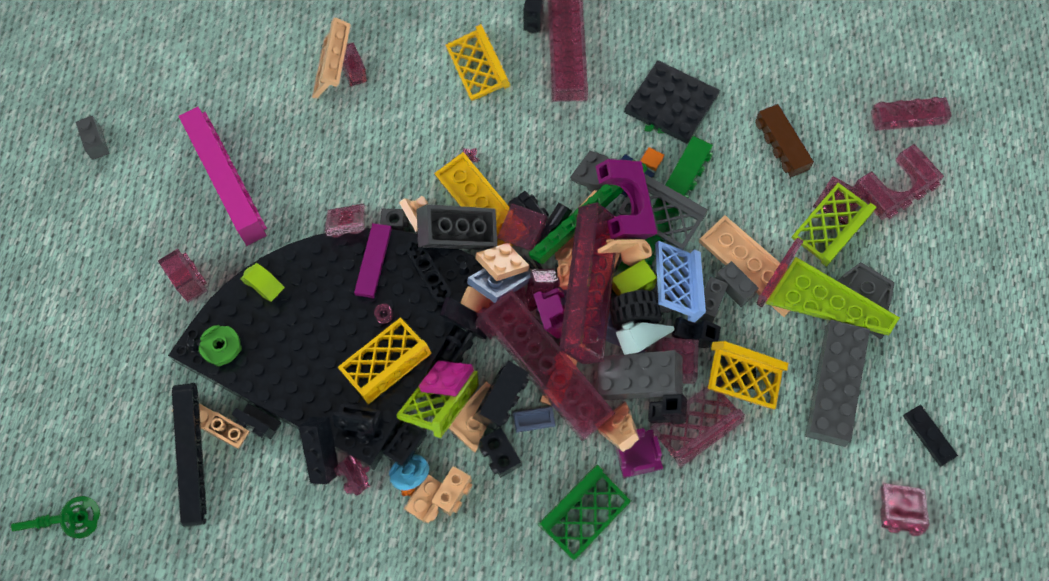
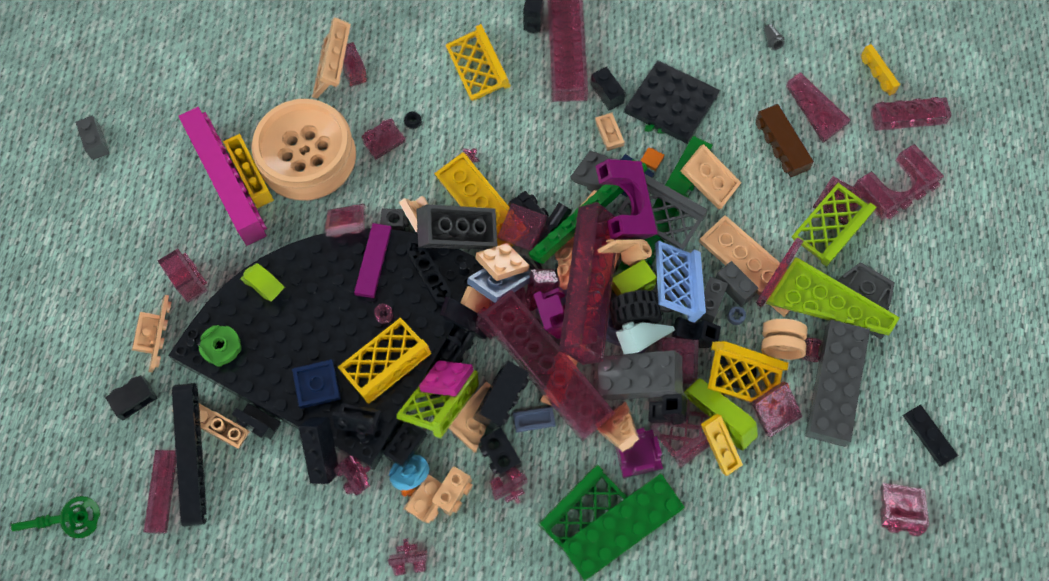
none -> black brick [105,375,158,421]
none -> light nougat bracket [132,295,171,373]
none -> clear pink plate [143,450,176,534]
none -> yellow brick [223,134,274,209]
none -> light nougat wheel [252,99,356,201]
none -> dark blue plate [292,360,341,409]
none -> clear pink bracket [361,118,406,160]
none -> clear pink hips [388,539,428,576]
none -> black plate [404,111,422,129]
none -> clear pink hips [490,467,527,504]
none -> green plate [560,473,685,581]
none -> black brick [591,66,626,111]
none -> light nougat plate [595,113,625,151]
none -> light nougat tile [681,144,741,210]
none -> lime beam [684,378,758,451]
none -> yellow plate [701,414,743,476]
none -> sand blue bush [727,306,746,325]
none -> clear pink plate [751,381,803,438]
none -> light nougat wheel [761,319,808,360]
none -> dark grey cone [763,24,785,50]
none -> clear pink wing [786,72,851,143]
none -> clear pink bush [802,338,822,362]
none -> yellow plate [861,44,900,96]

